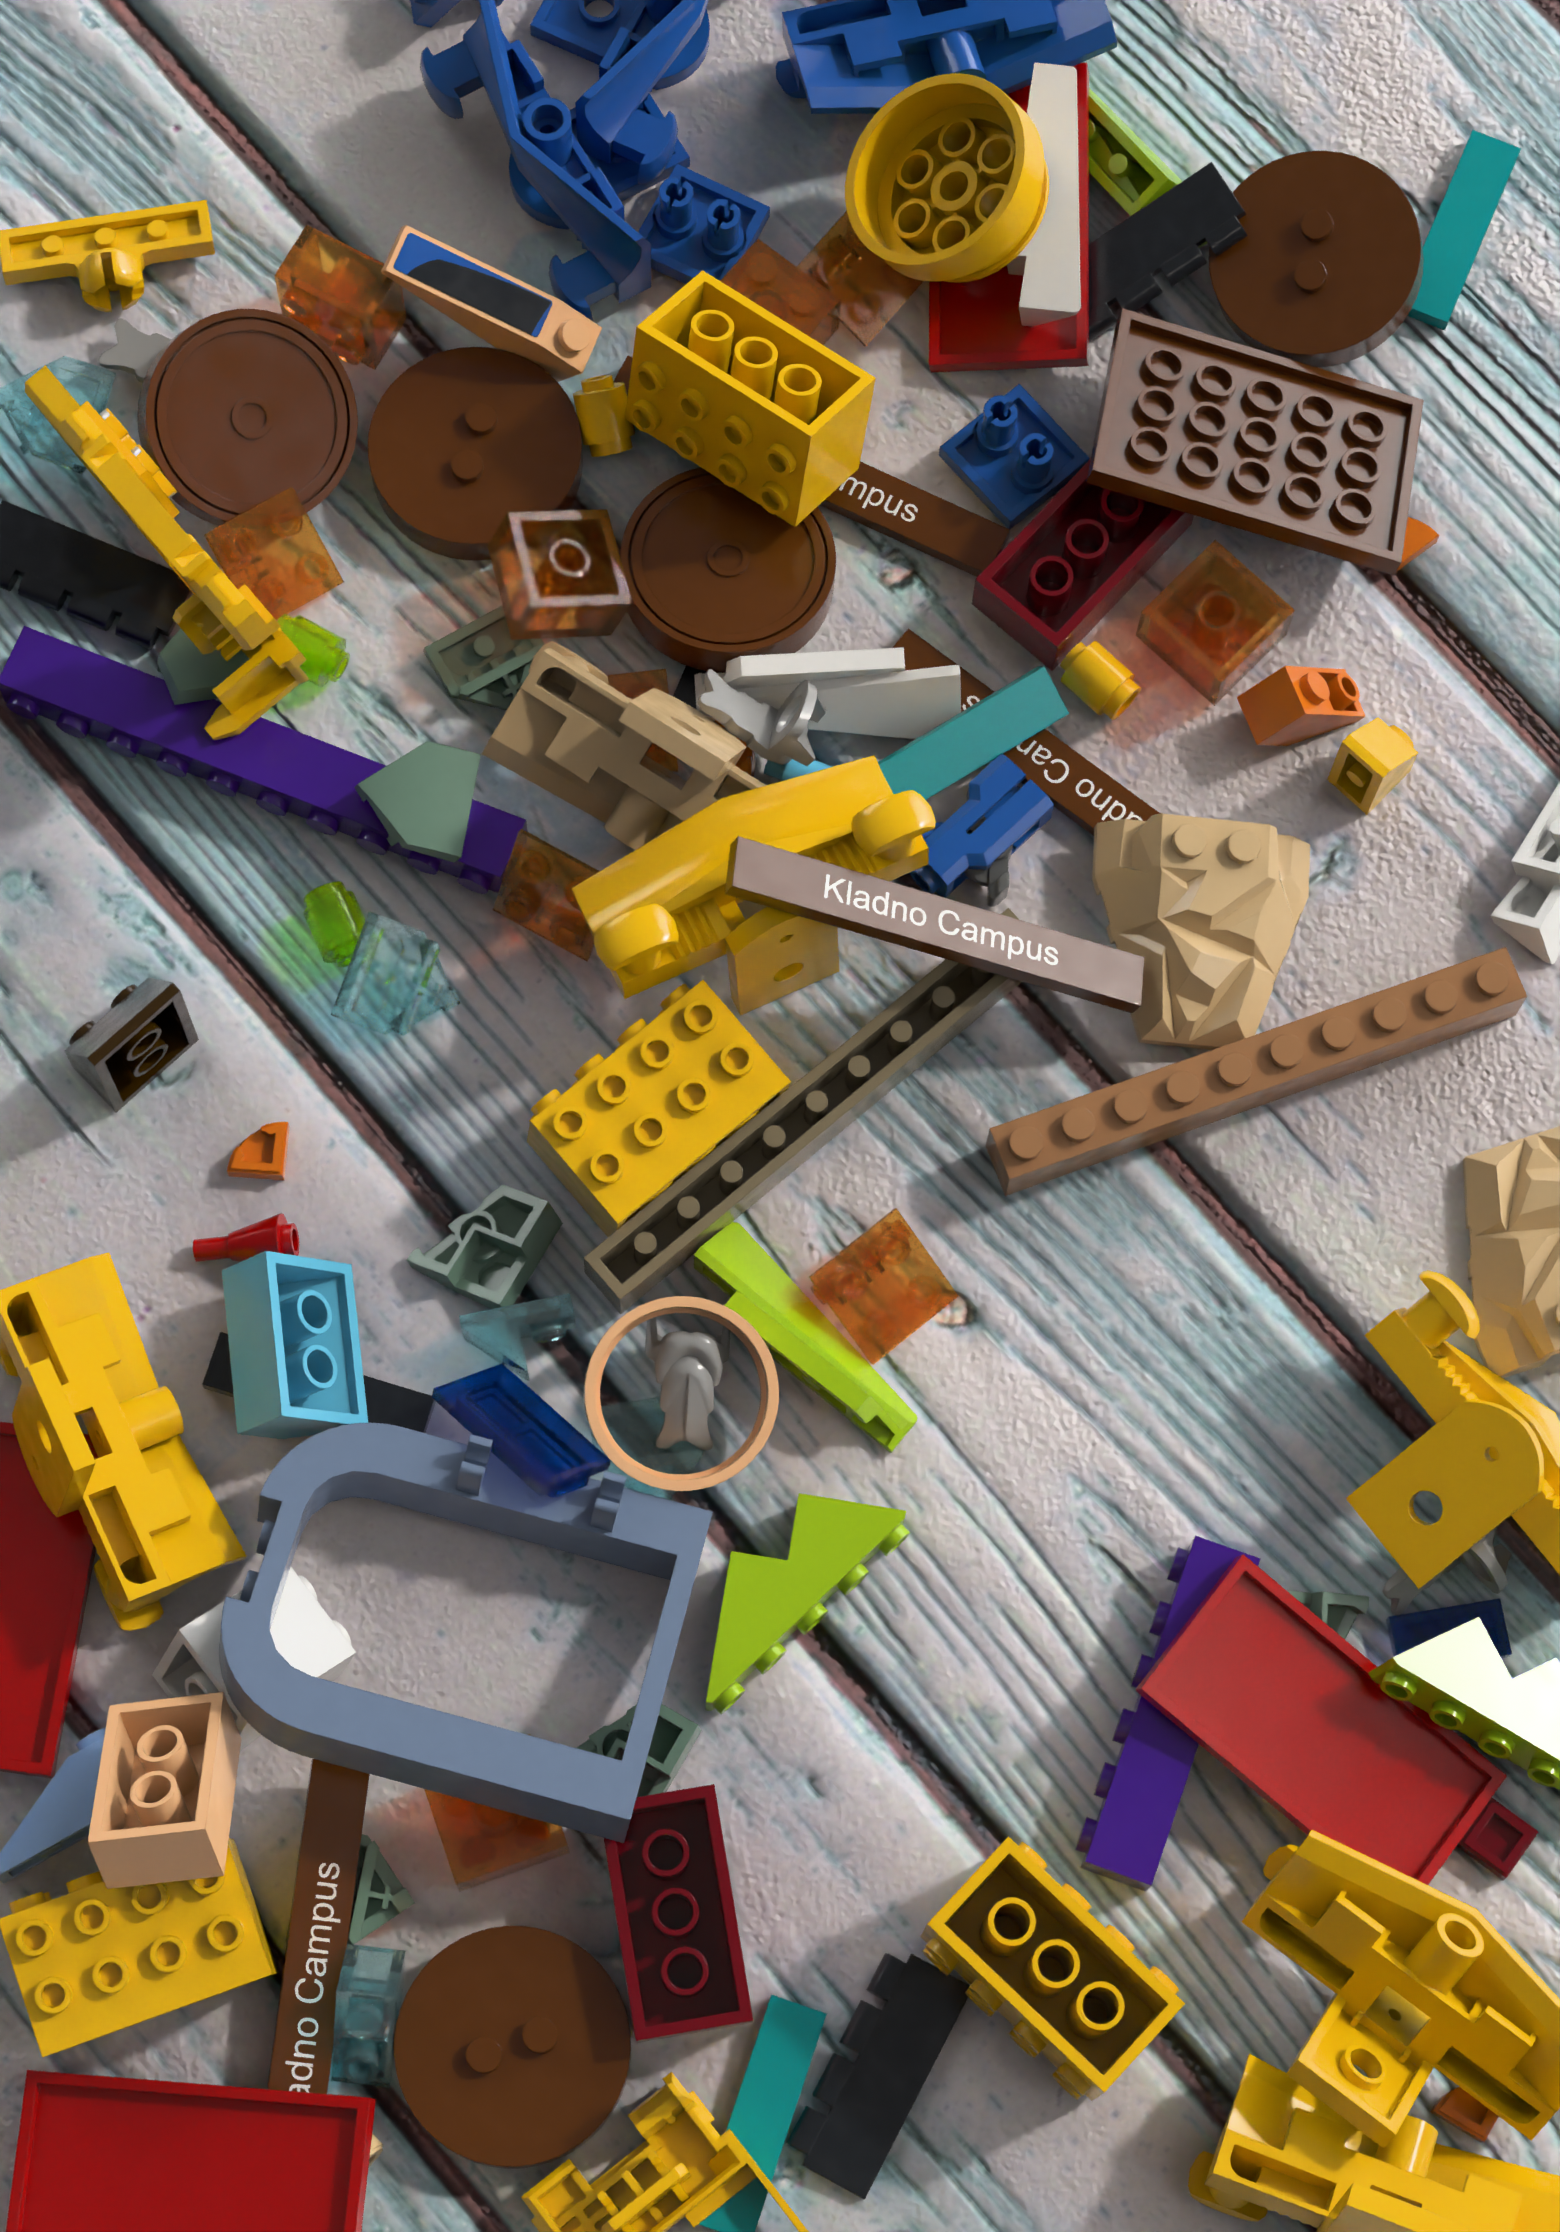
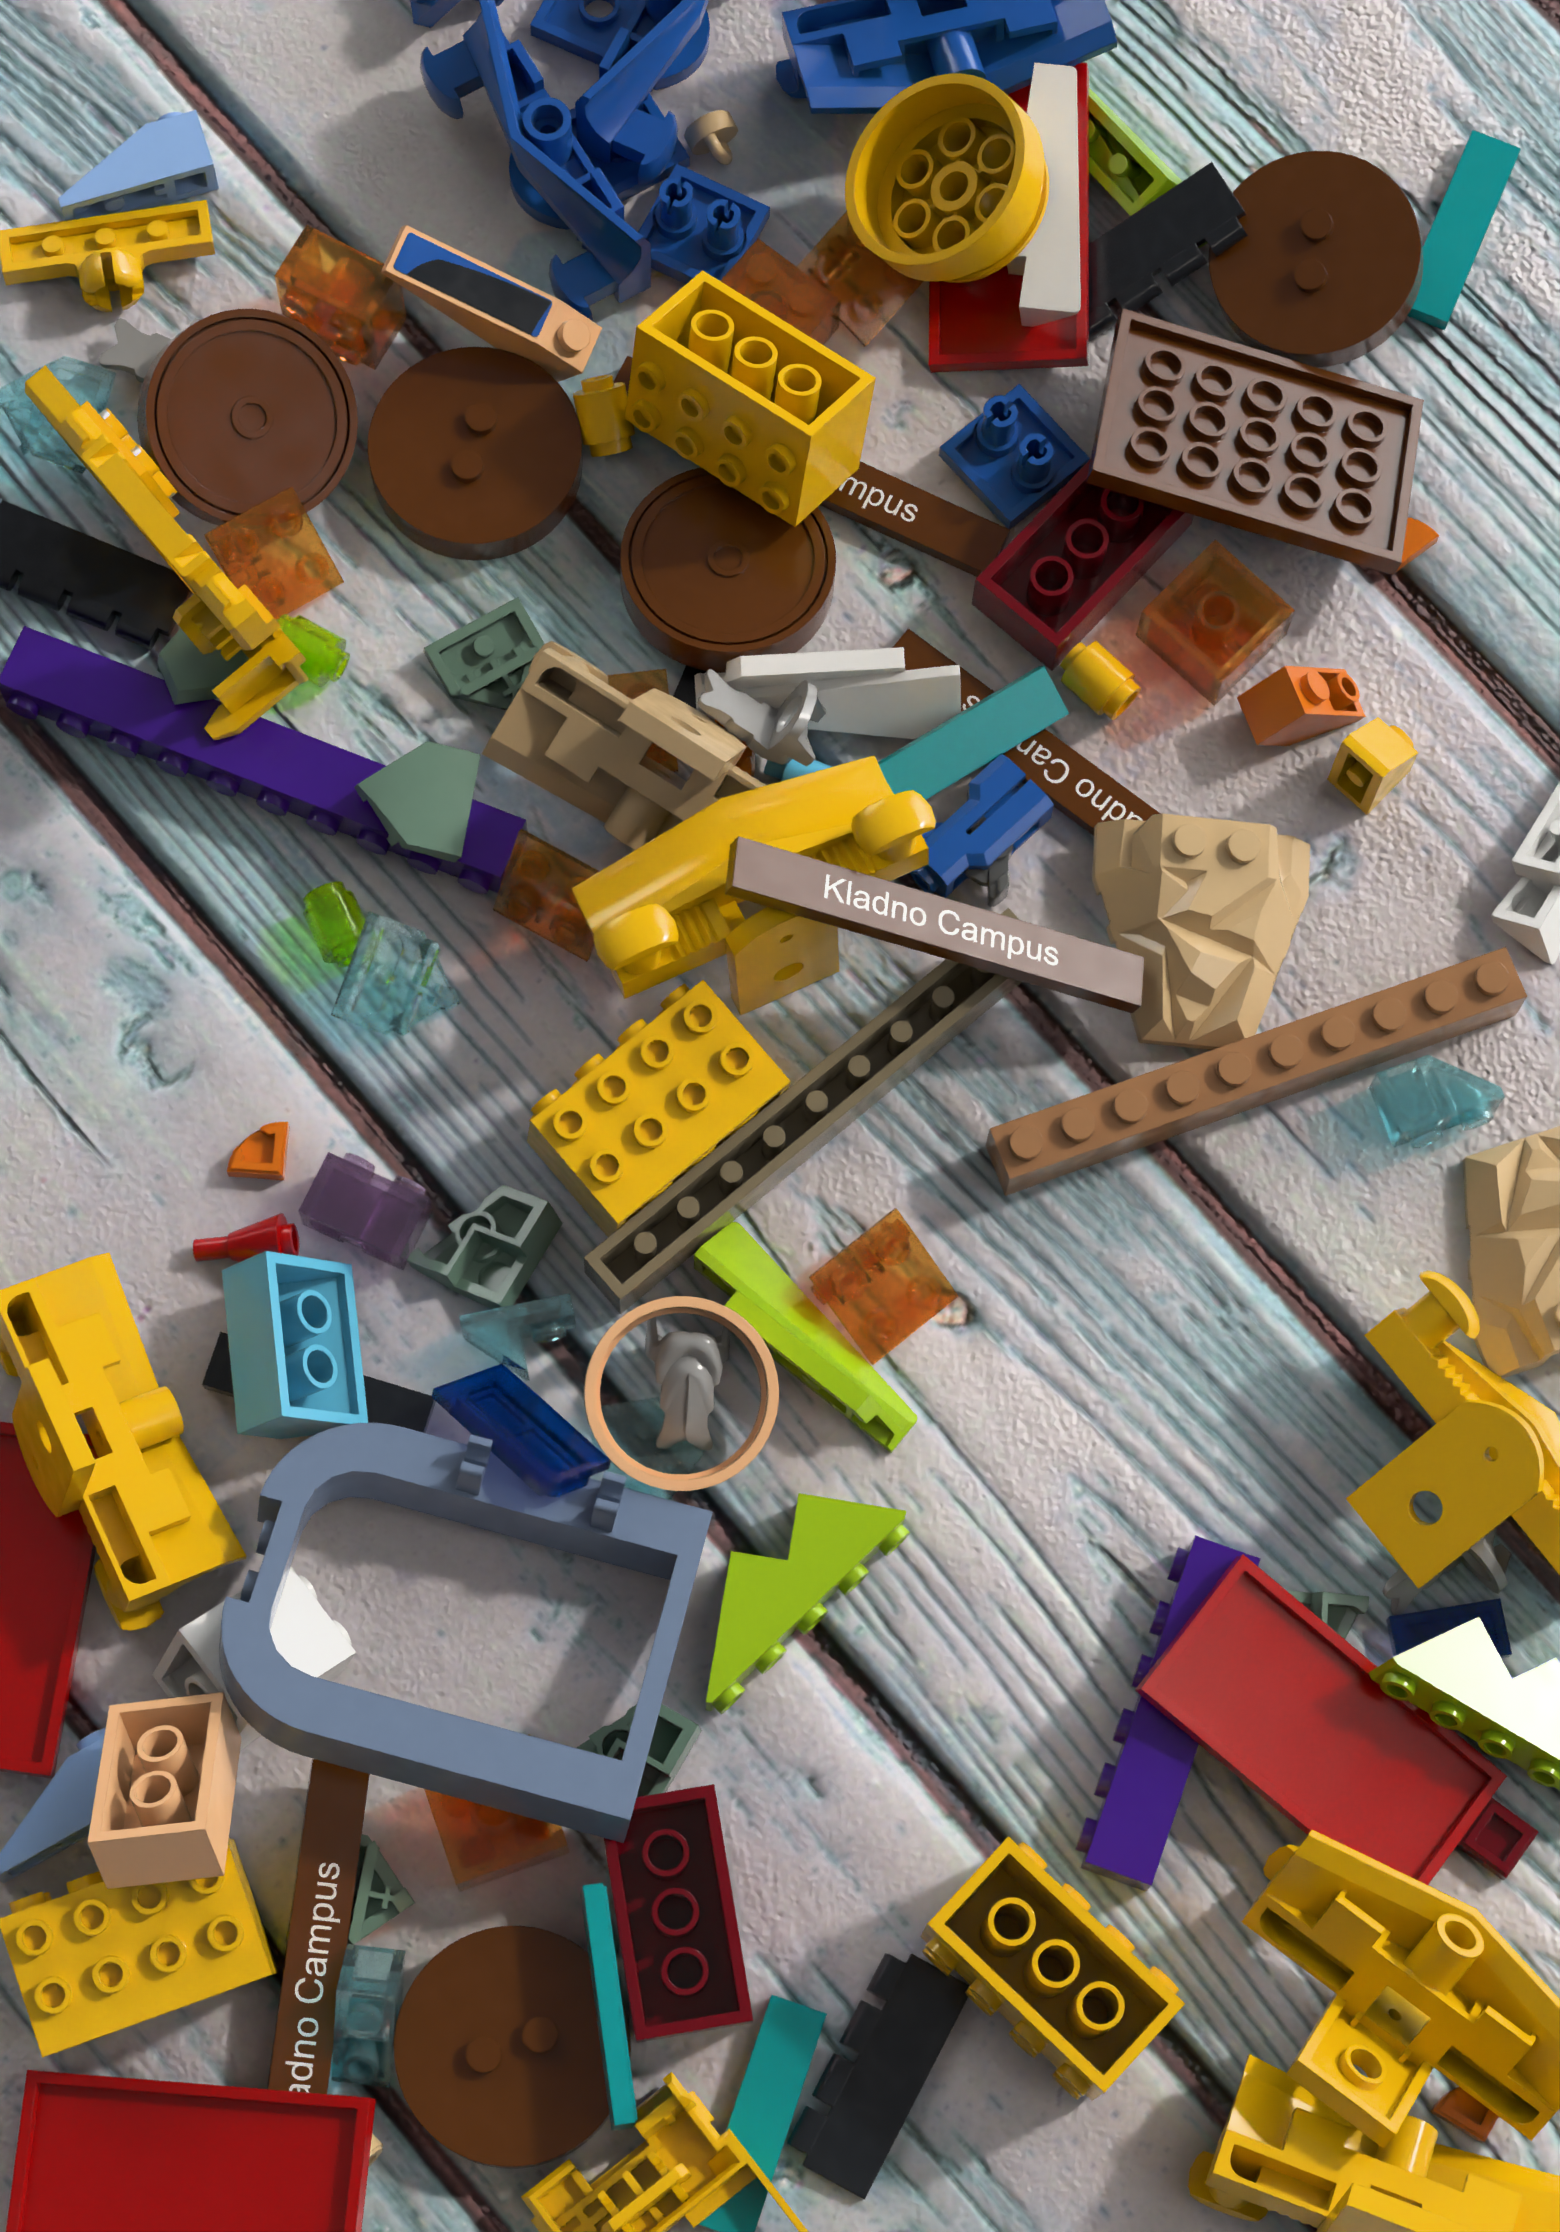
dark brown slope [65,977,199,1113] -> none
clear orange brick [487,509,632,640] -> none
none -> light blue slope [58,110,219,221]
none -> clear purple brick [298,1152,433,1270]
none -> teal tile [580,1883,638,2131]
none -> tan tile [684,110,738,165]
none -> clear light blue slope [1369,1055,1505,1149]

